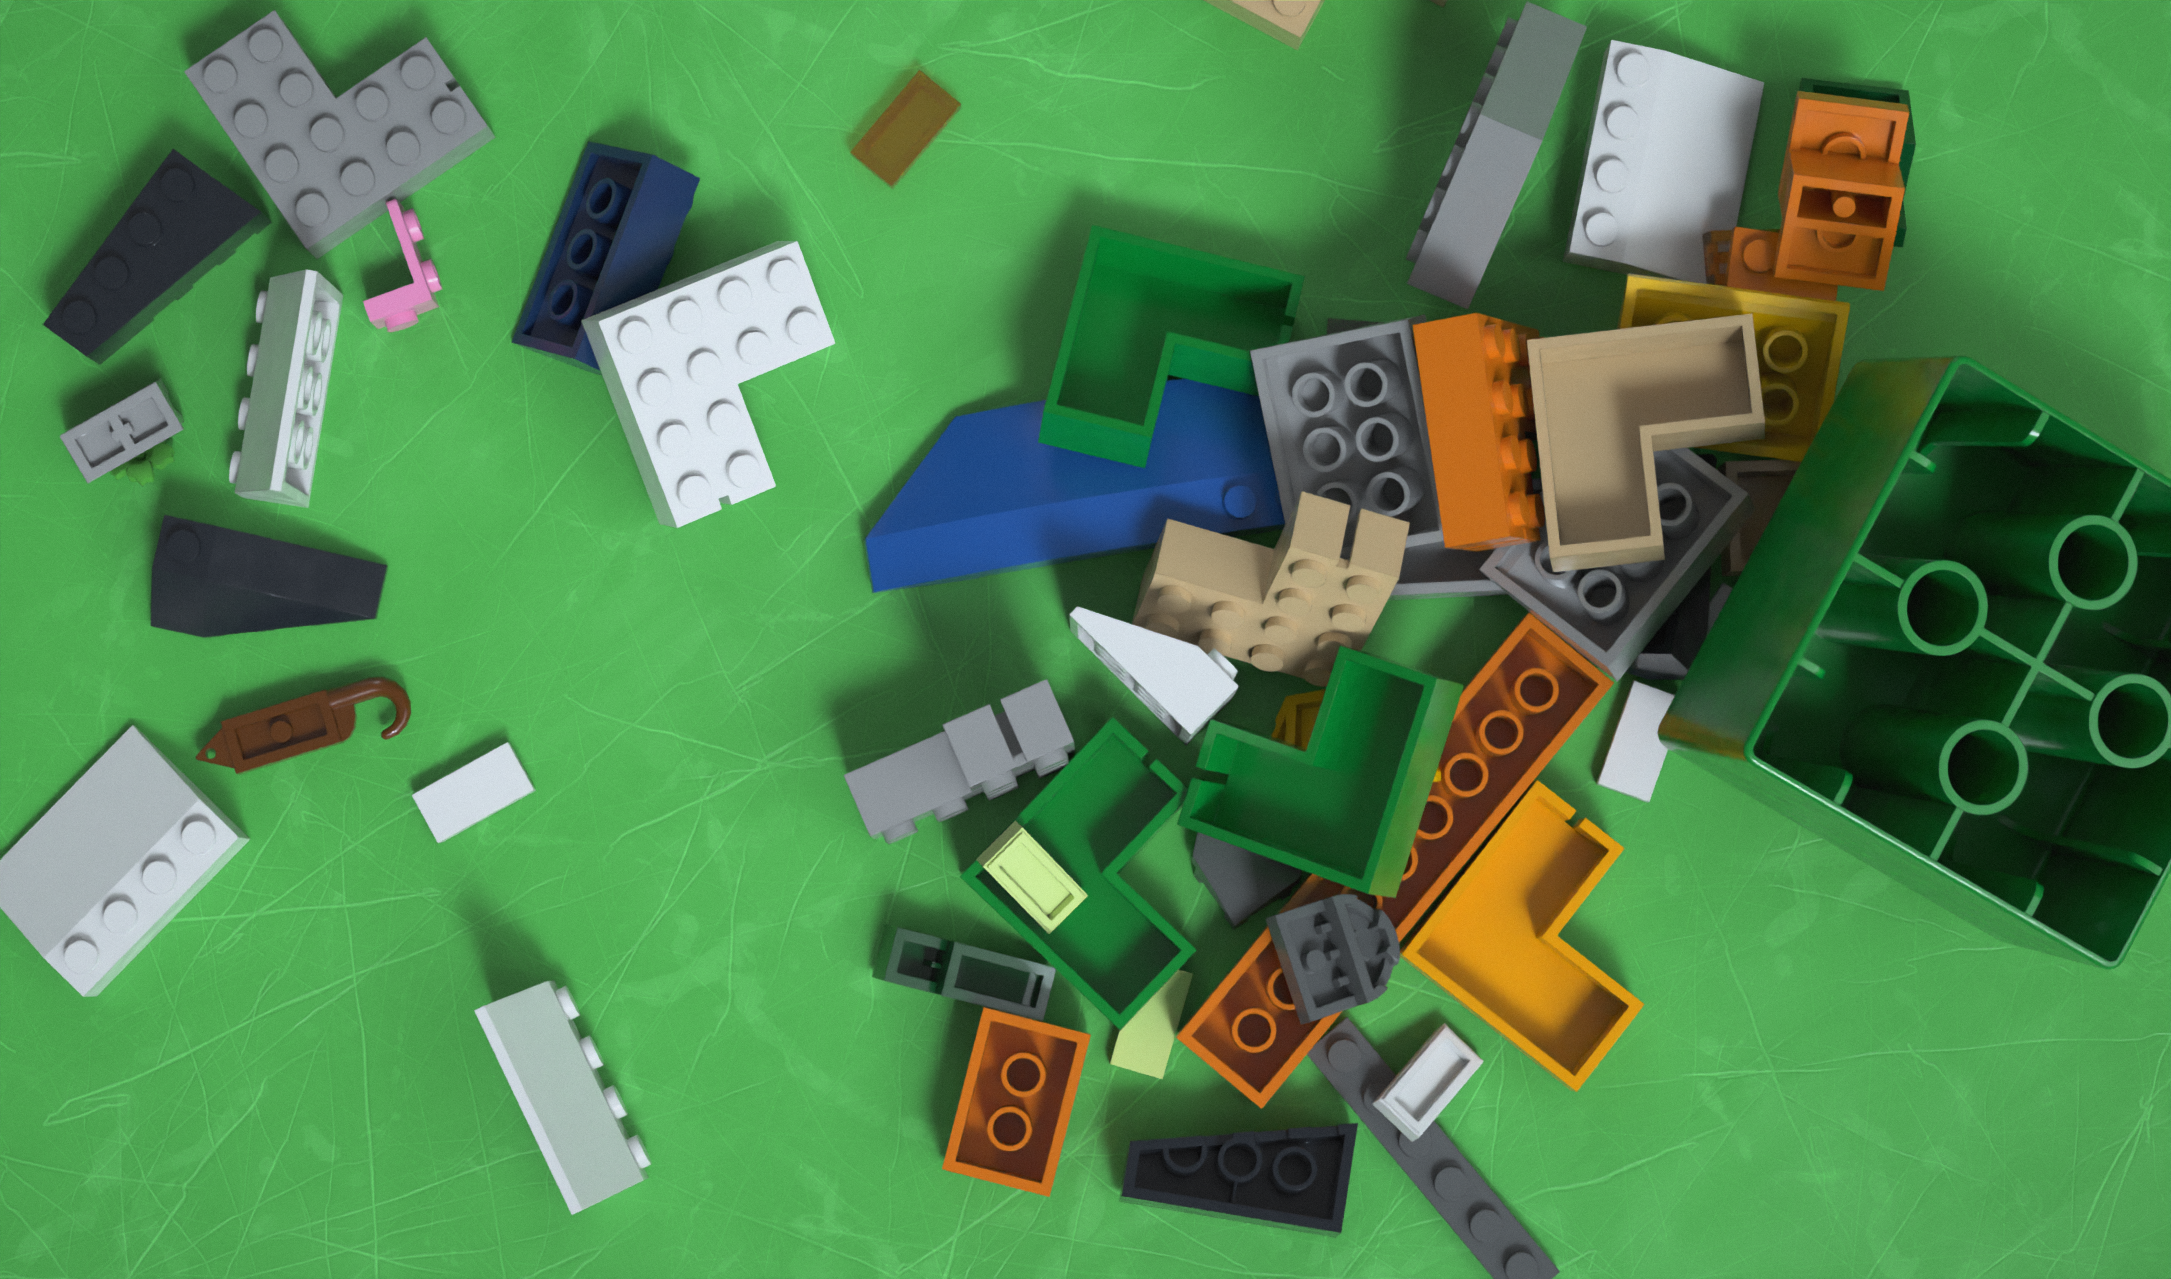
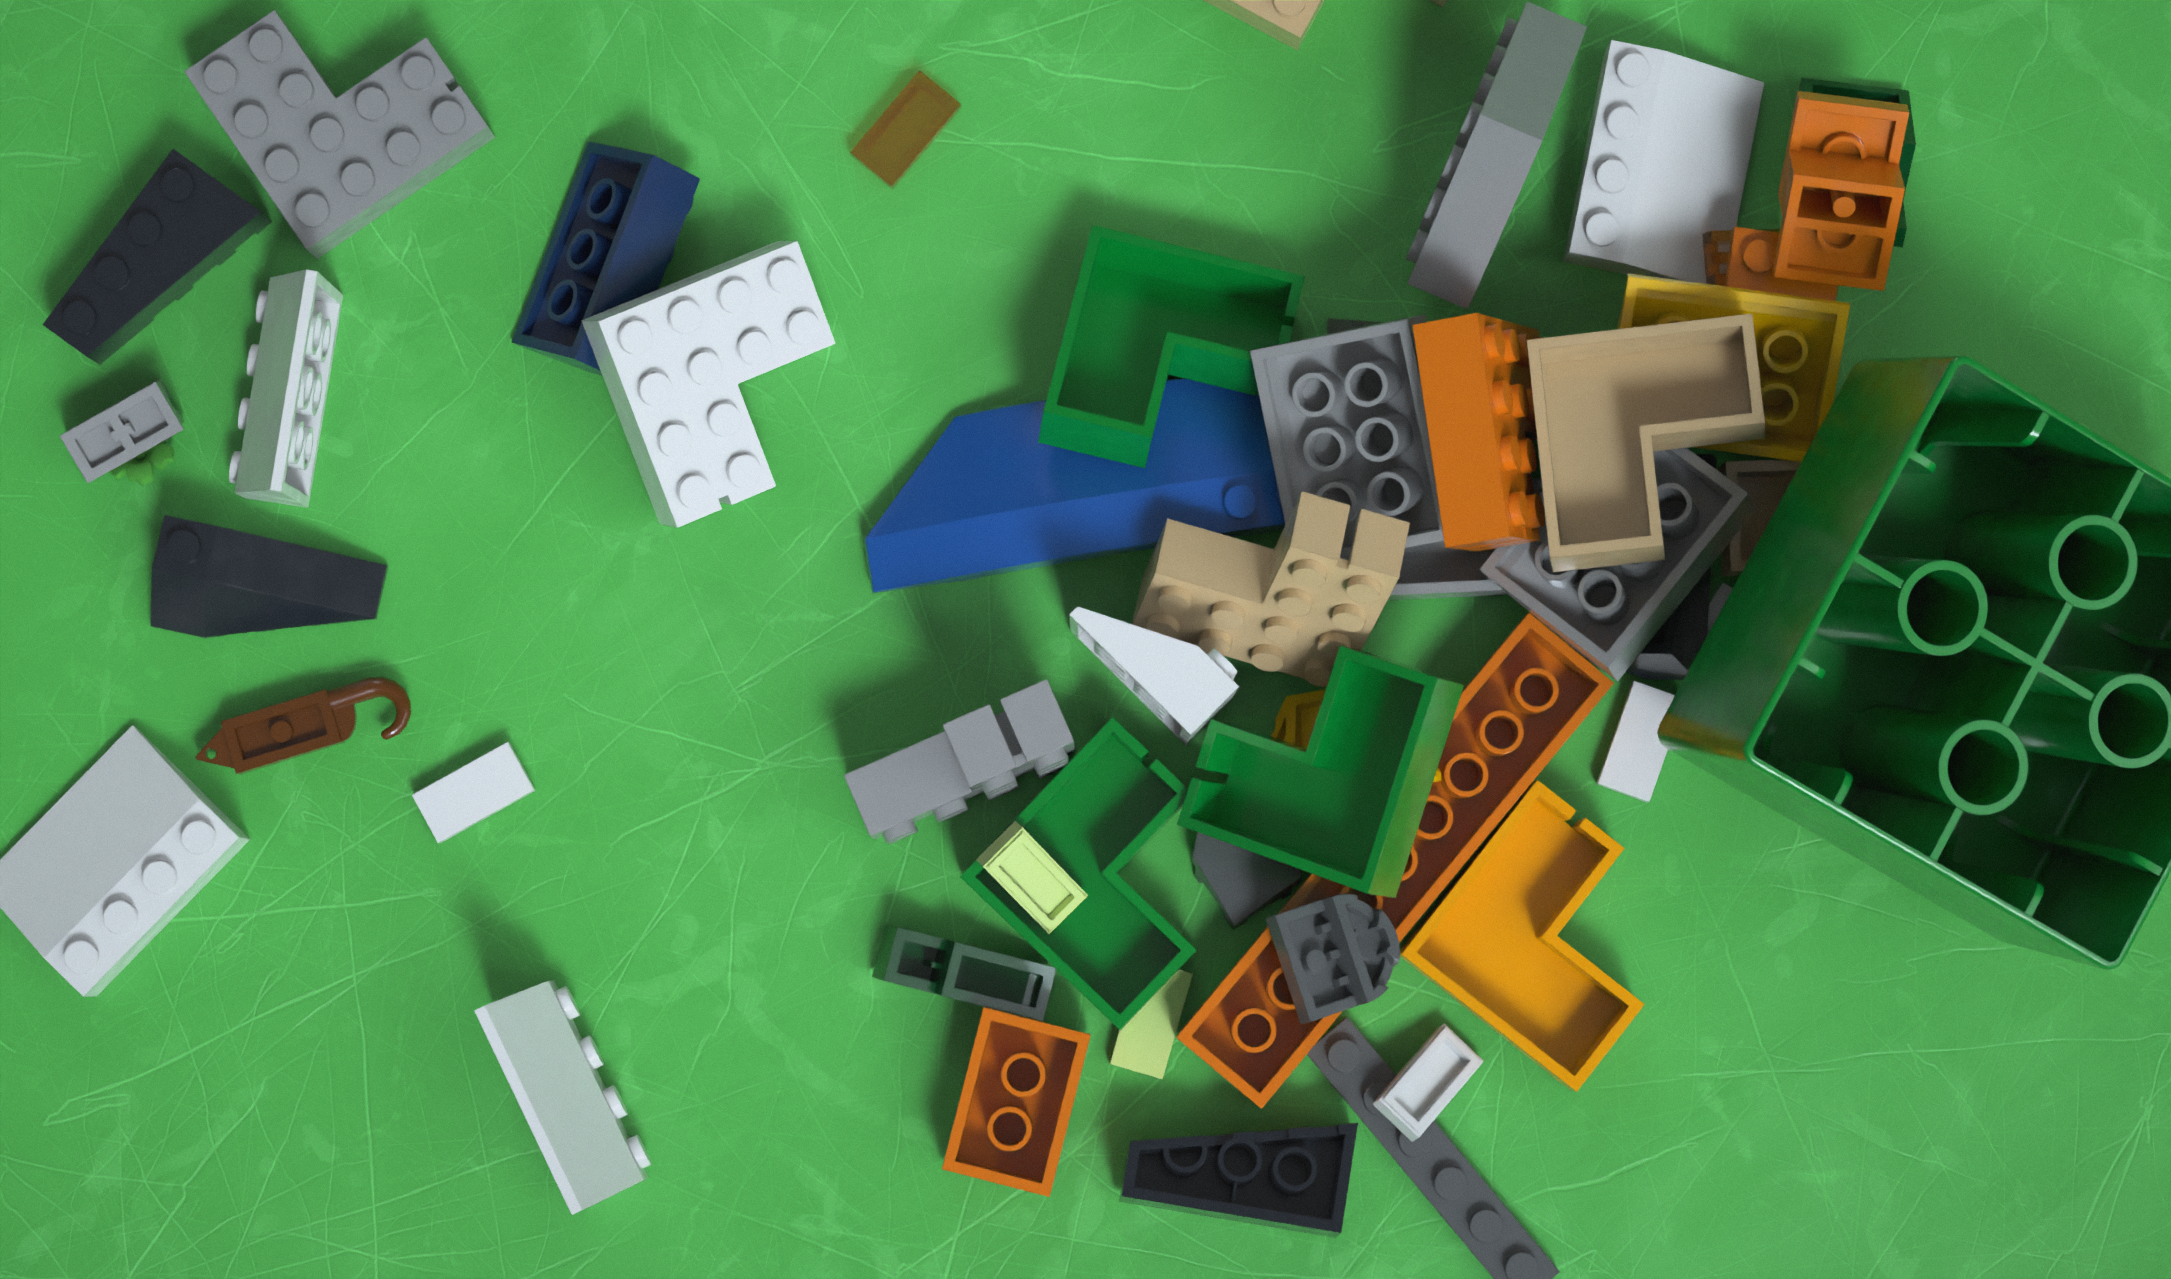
bright pink bracket [363,199,443,332] -> none

